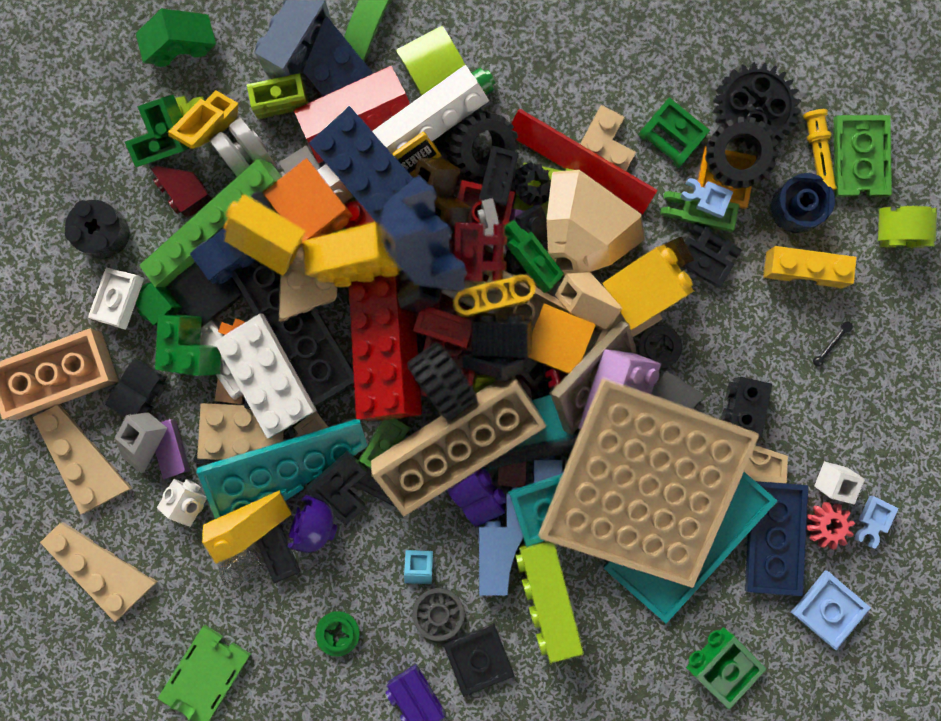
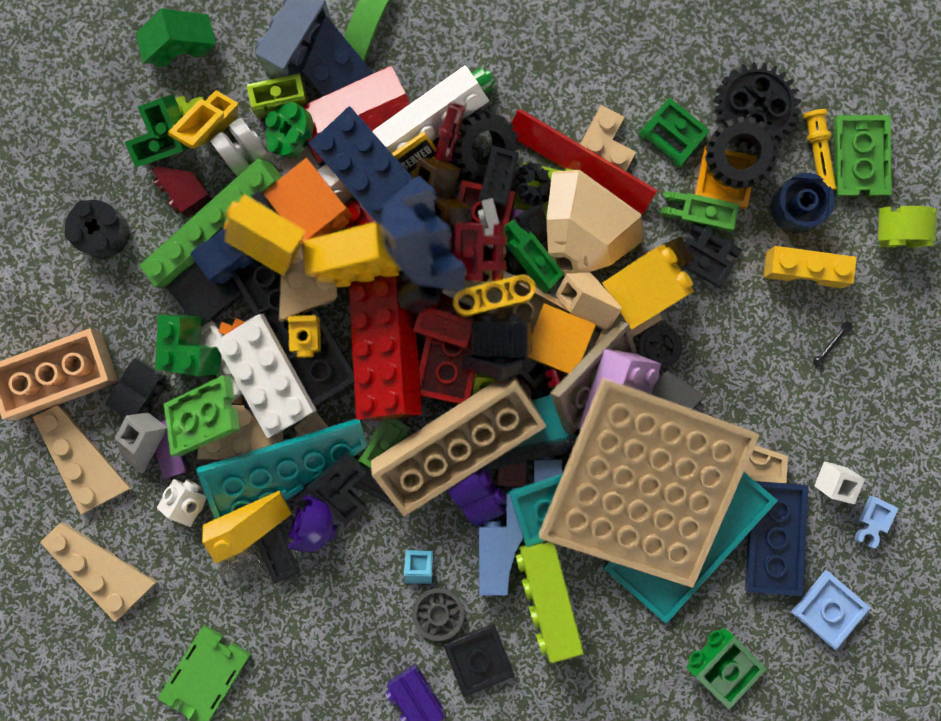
white plate [88,267,144,330] -> none
green brick [135,282,182,325] -> none
green gear [315,611,360,656] -> none
lime slope [396,26,465,96] -> none
black tyre [407,342,477,421] -> none
light blue plate [680,178,733,218] -> none
black brick [721,377,772,438] -> none
coral gear [806,502,855,550] -> none
none -> bright green piece [164,375,240,457]
none -> green plate [265,102,313,159]
none -> yellow brick [288,315,321,357]
none -> dark red pin [434,102,466,162]

